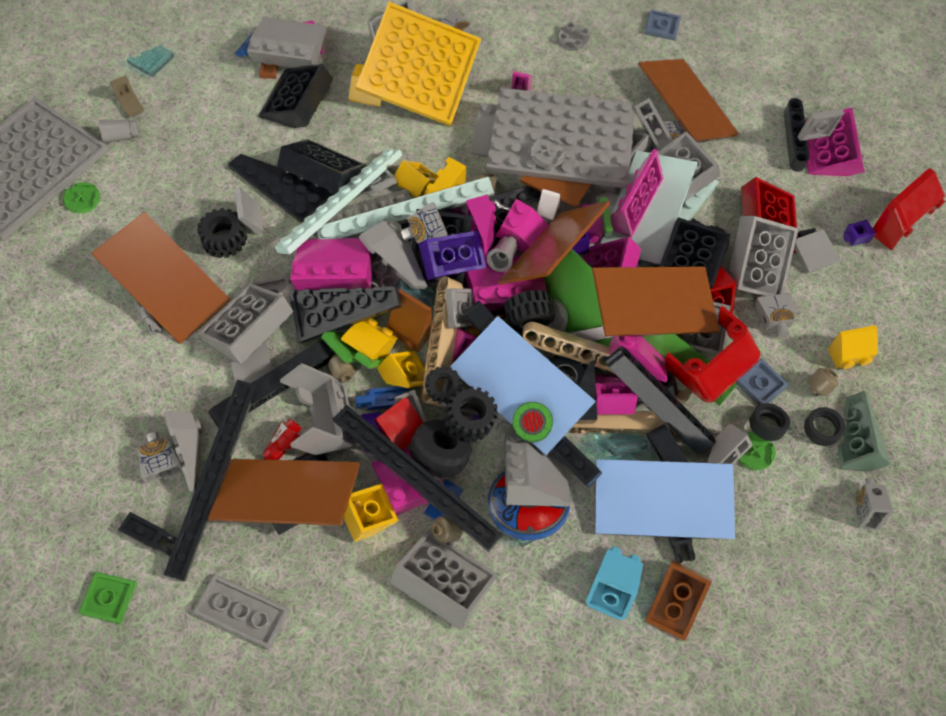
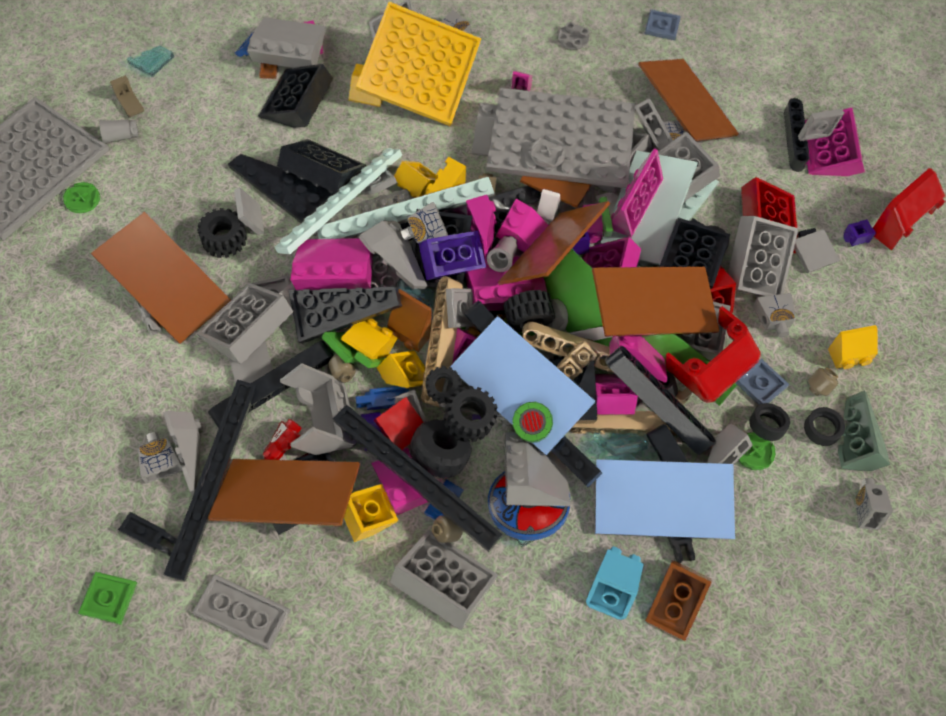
none -> tan slope [557,340,598,380]

